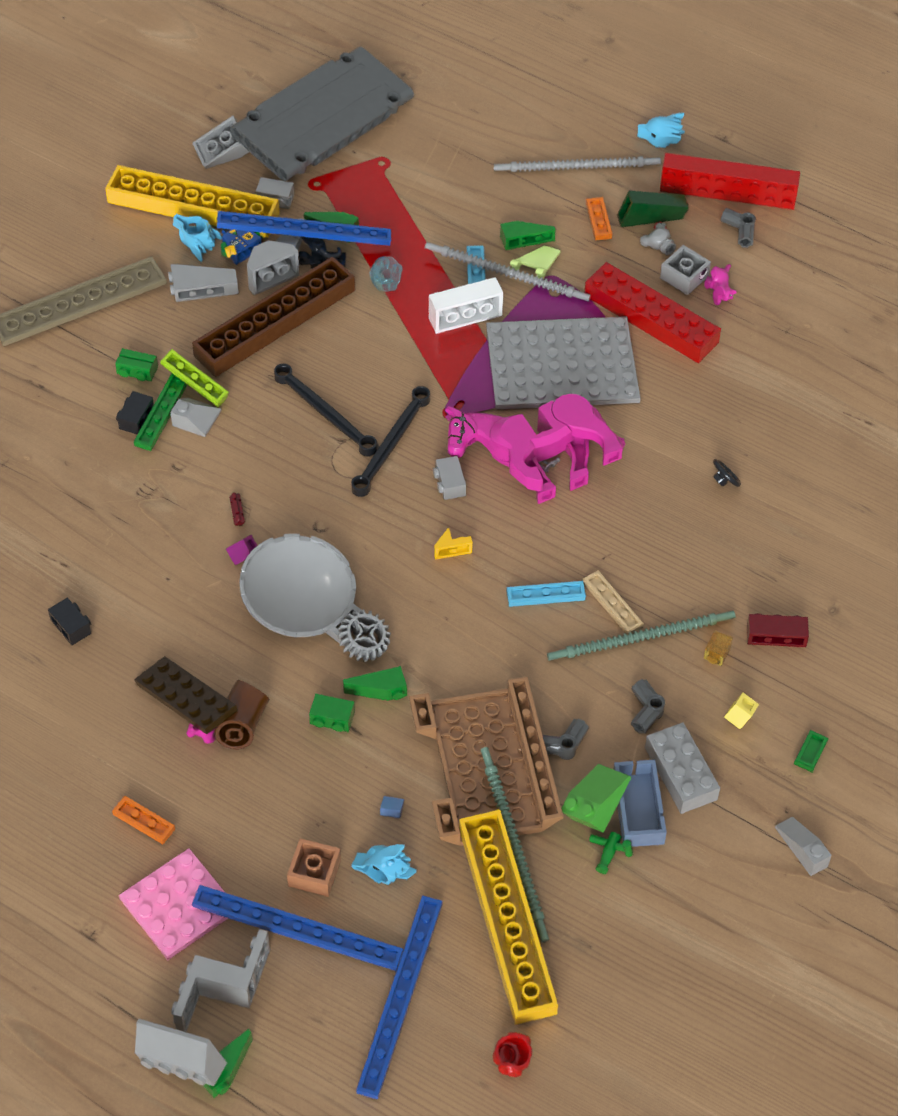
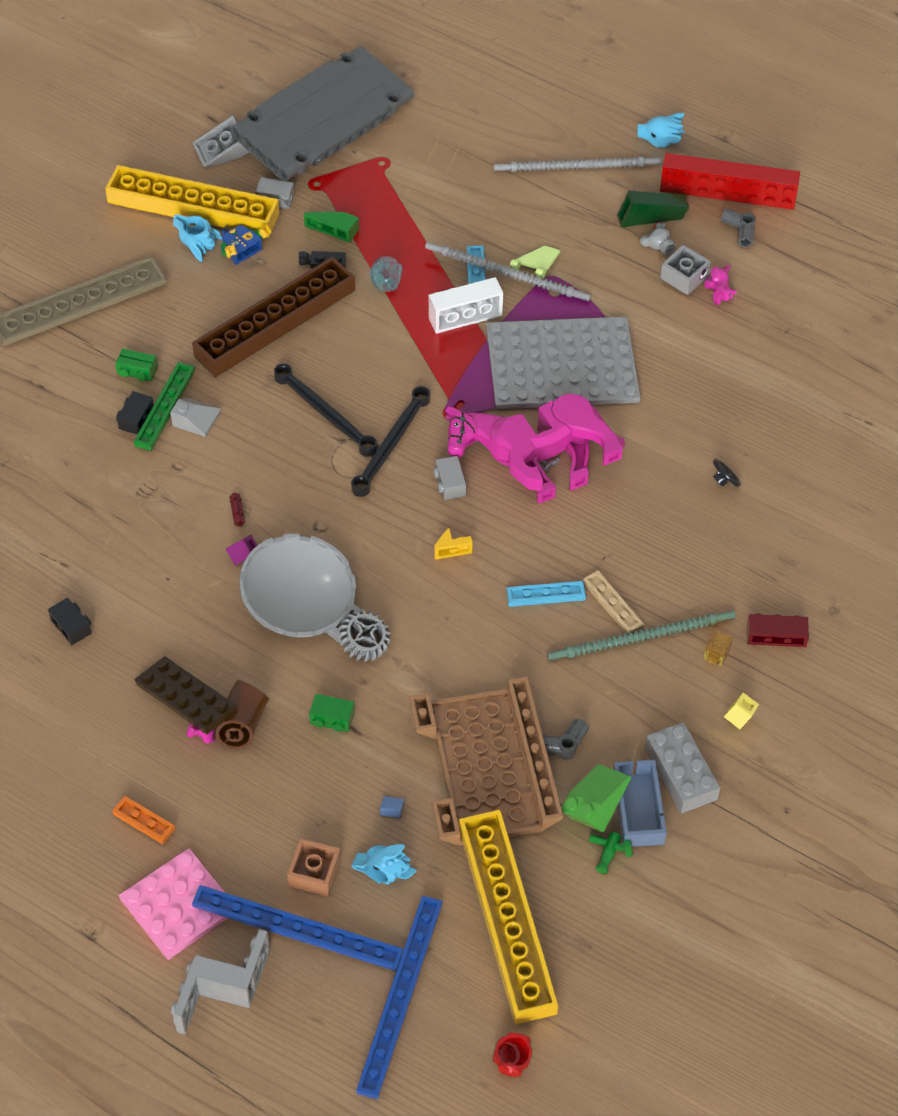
light grey slope [135,1019,227,1086] -> none
lime brick [160,349,229,407] -> none
light grey slope [168,264,239,302] -> none
green slope [203,1029,253,1098] -> none
blue plate [217,211,391,246] -> none
light grey slope [247,218,342,295] -> none
green slope [343,666,407,701] -> none
sand green hose [481,747,549,943] -> none
green slope [500,221,556,250] -> none
red brick [584,262,721,364] -> none
orange plate [586,197,612,240] -> none
dark grey piece [631,679,665,734] -> none
light grey slope [775,817,832,876] -> none
green tile [794,730,829,772] -> none

